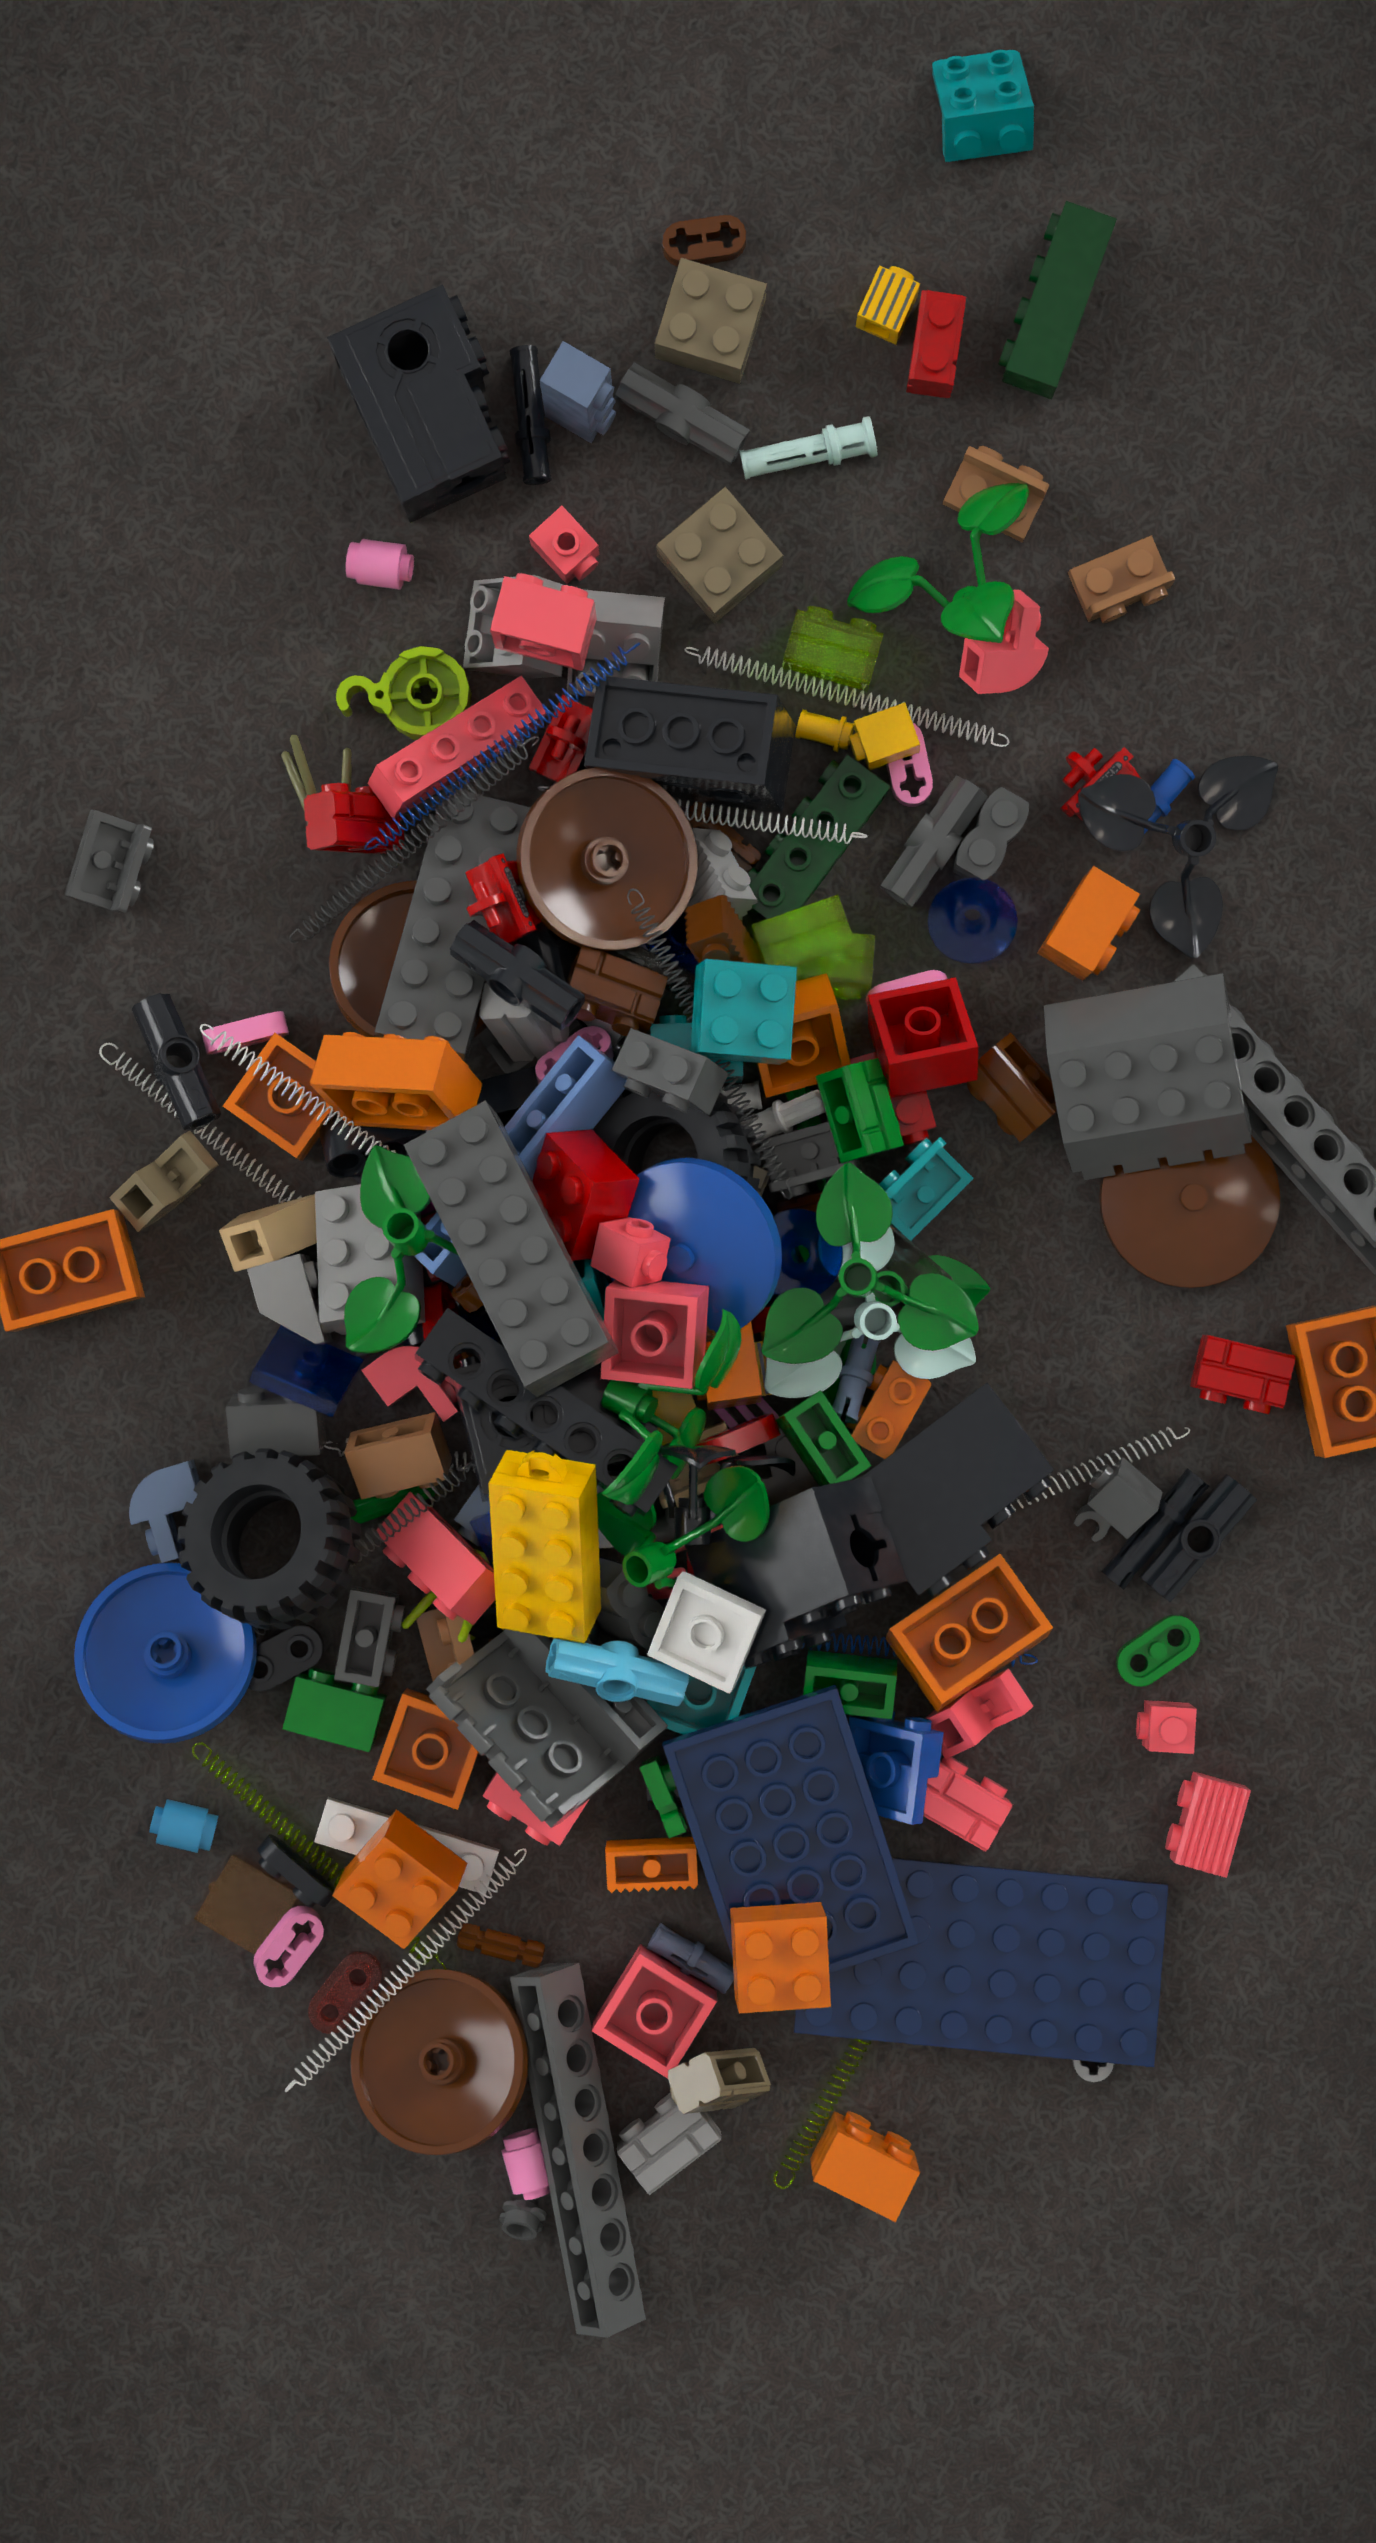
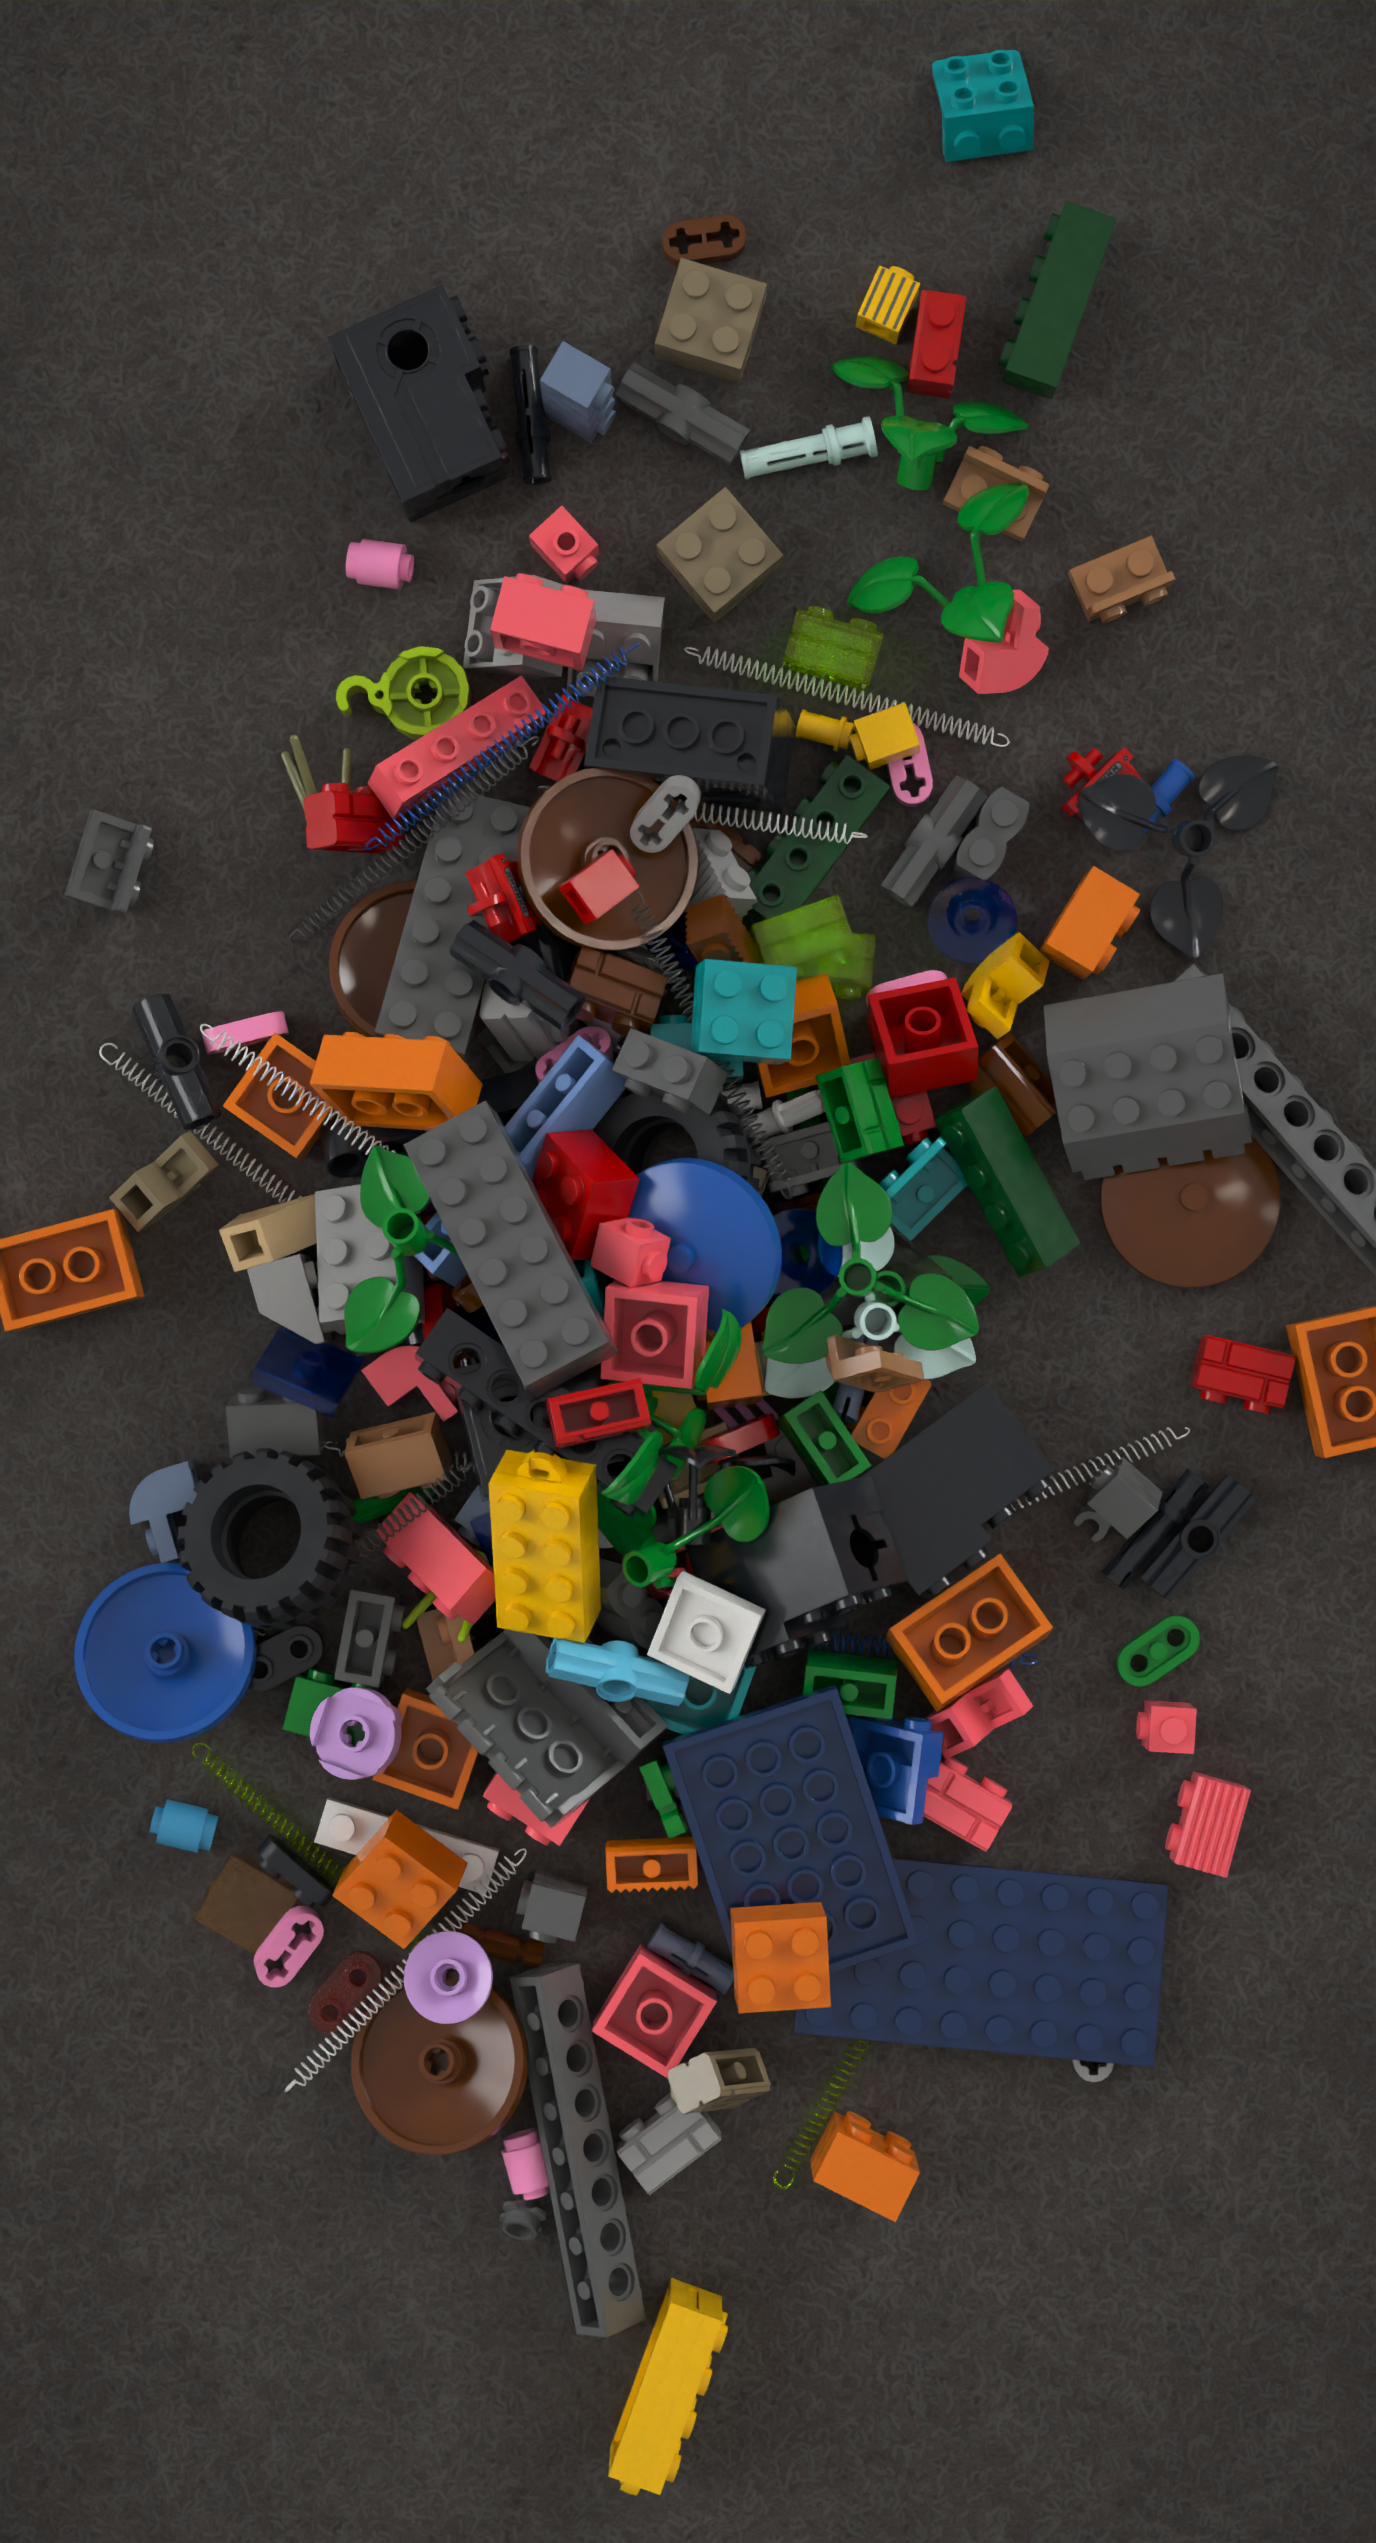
none -> lavender plate [310,1687,402,1780]
none -> lavender dish [404,1931,493,2024]
none -> dark grey brick [516,1870,588,1943]
none -> red brick [546,1378,651,1449]
none -> brick [558,849,639,925]
none -> yellow piece [608,2278,728,2496]
none -> light grey beam [630,775,701,853]
none -> medium nougat bracket [826,1335,924,1393]
none -> green plant [830,355,1030,490]
none -> dark green brick [934,1086,1081,1277]
none -> yellow brick [961,932,1050,1040]

